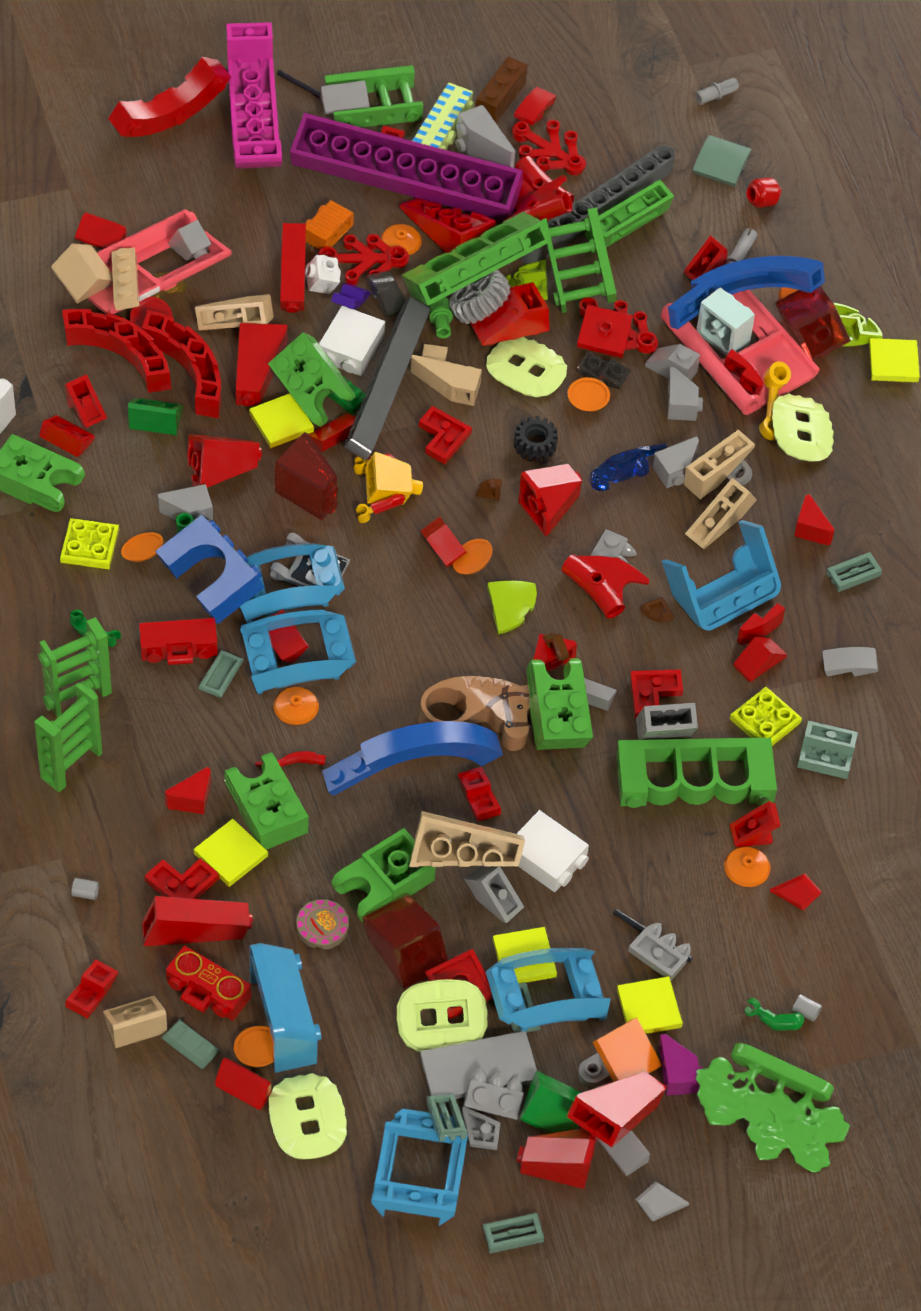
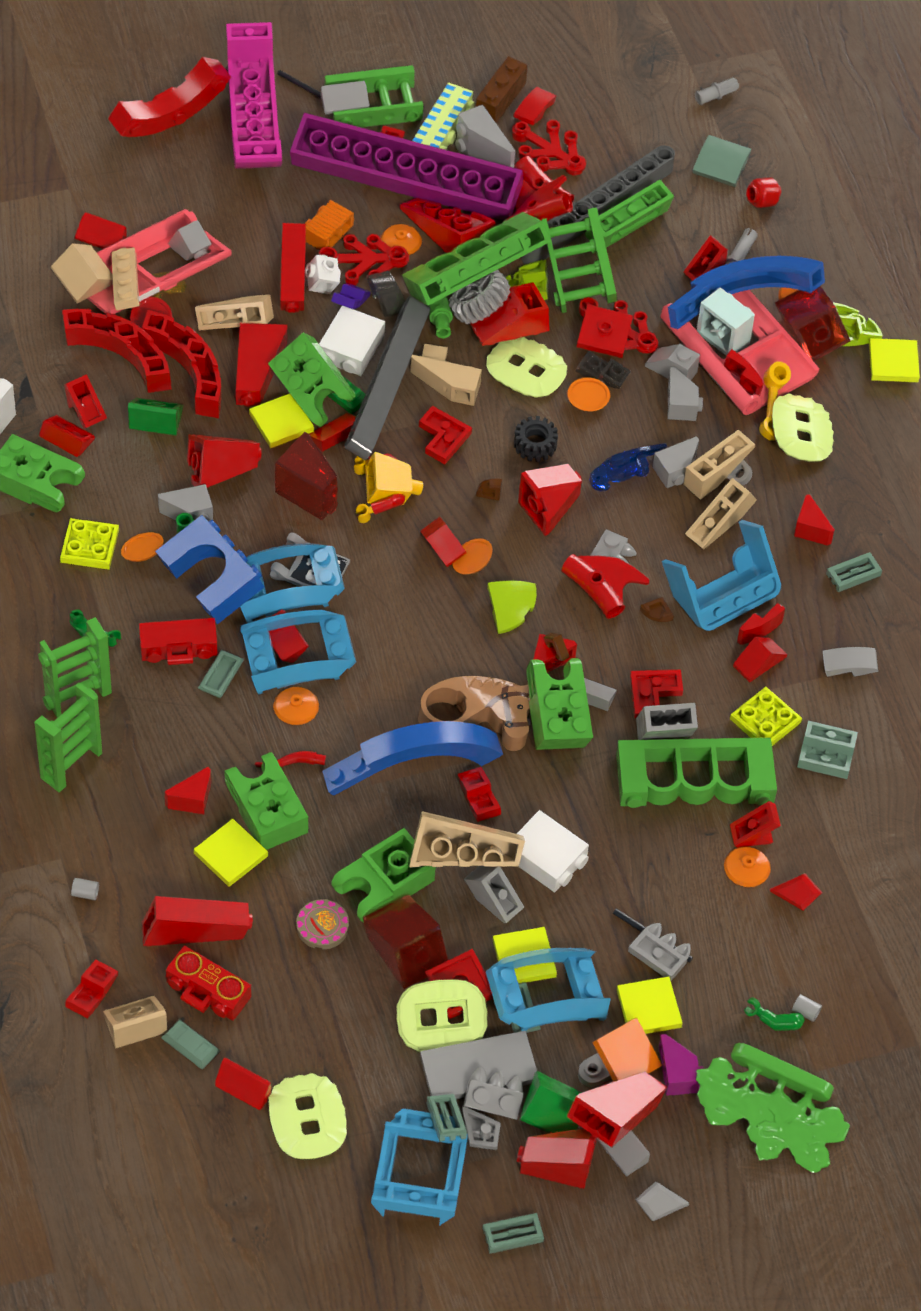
red plate [144,858,219,899] -> none
orange piece [234,1026,274,1067] -> none
dark azure windscreen [249,943,321,1073] -> none

